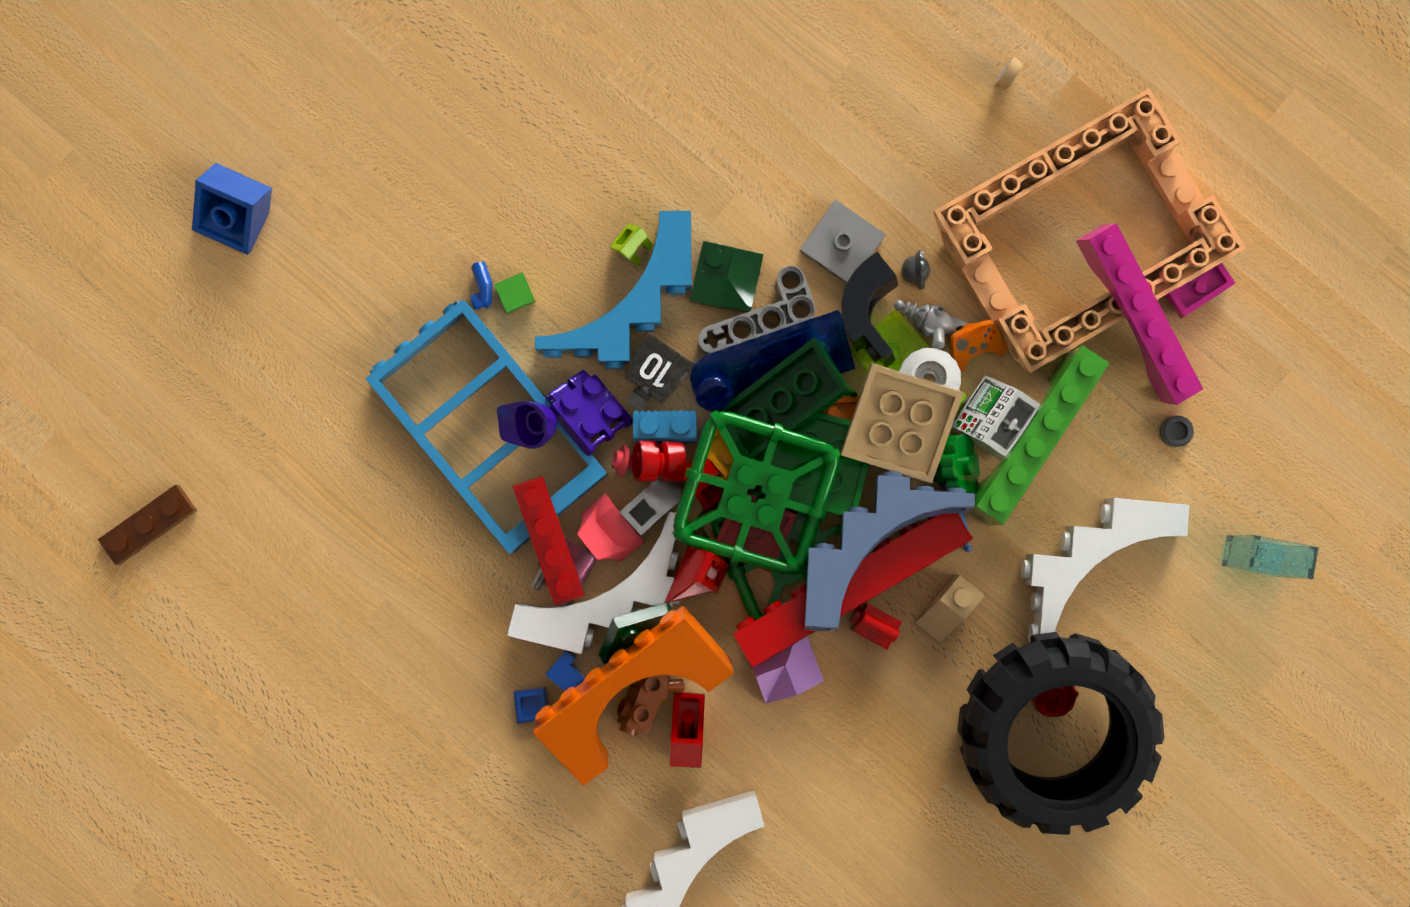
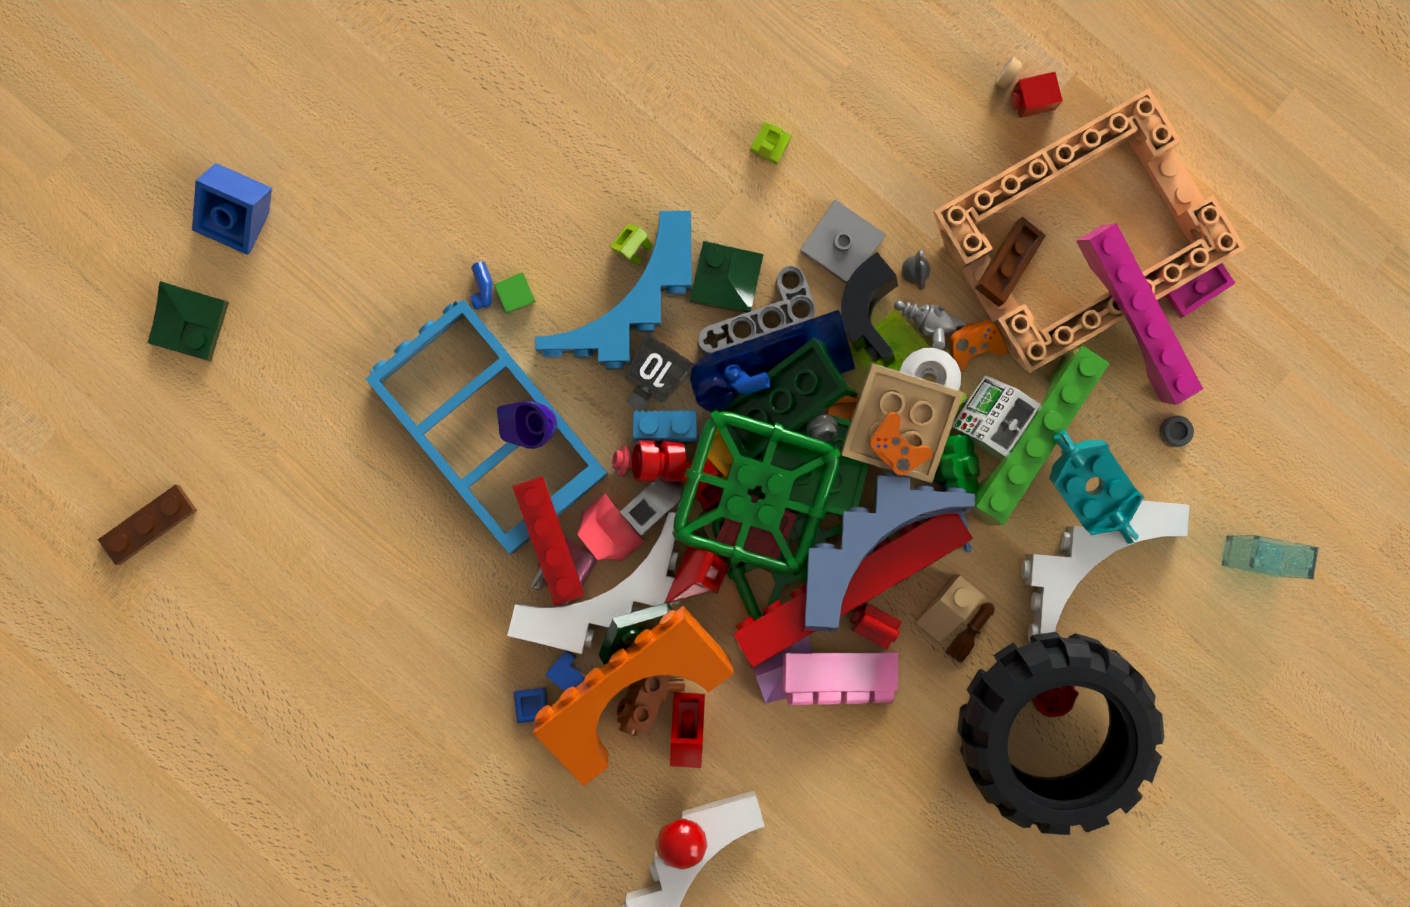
dark purple plate [546,369,633,456] -> none
none -> dark green plate [147,281,229,361]
none -> red hair [655,819,708,870]
none -> blue arm [724,365,770,395]
none -> lime tile [750,121,792,165]
none -> bright pink windscreen [783,652,899,705]
none -> light grey plate [806,411,838,442]
none -> orange piece [869,412,933,475]
none -> reddish brown piece [945,602,995,663]
none -> reddish brown plate [975,217,1046,307]
none -> red brick [1011,71,1063,118]
none -> teal plate [1049,430,1144,544]

